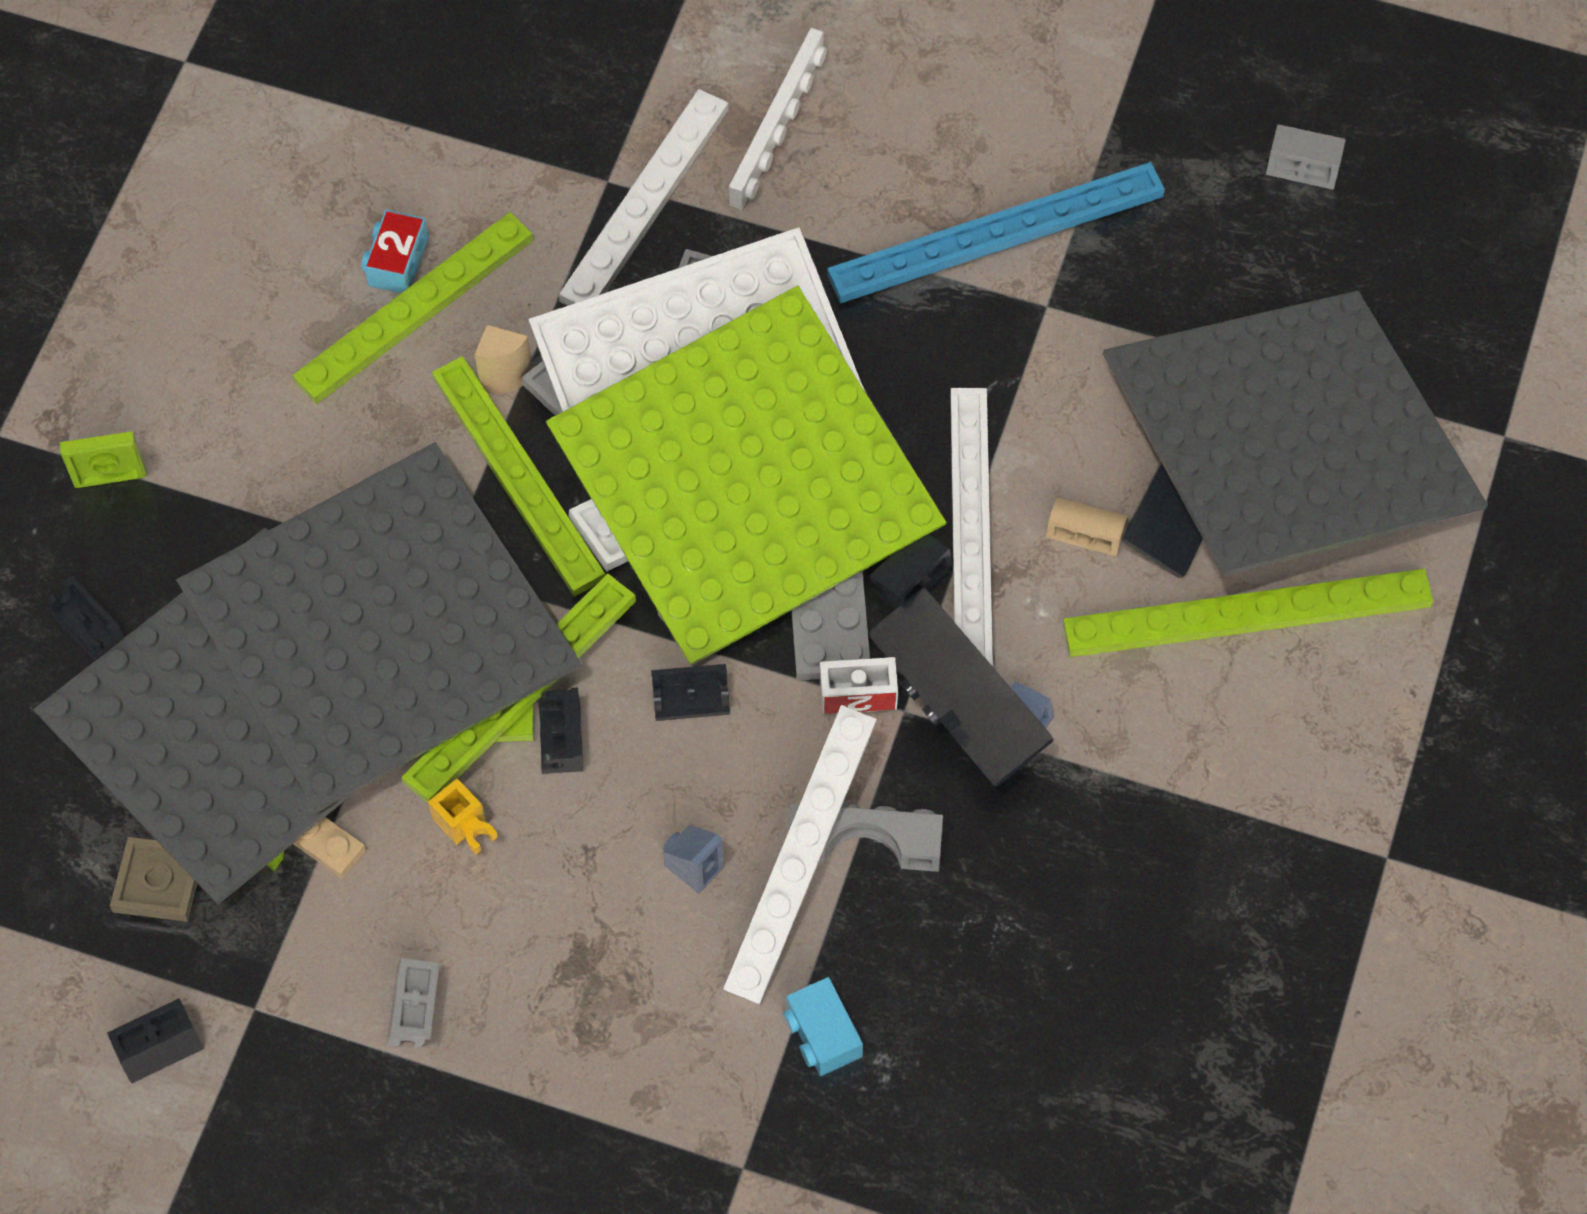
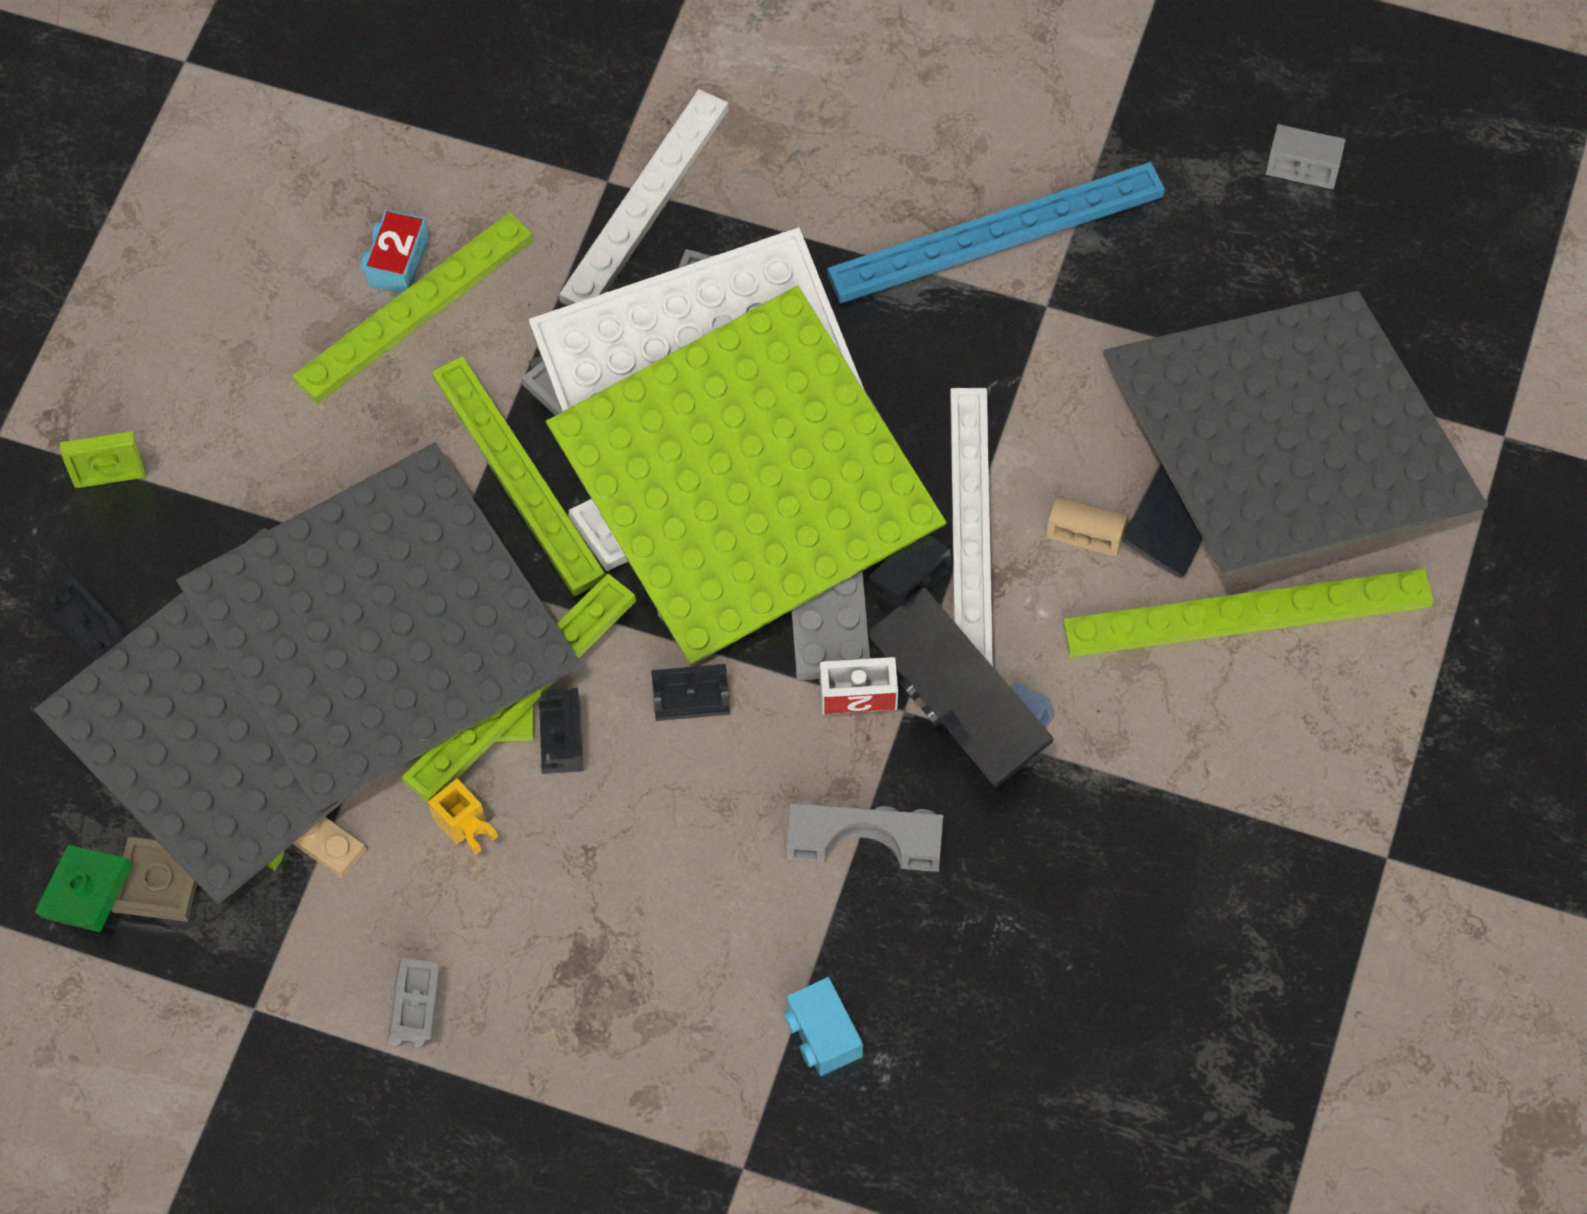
black hinge [107,998,203,1084] -> none
tan brick [474,325,533,394] -> none
sand blue slope [663,825,724,894] -> none
white plate [723,705,877,1005] -> none
white plate [729,28,827,210] -> none
none -> green plate [35,845,133,932]

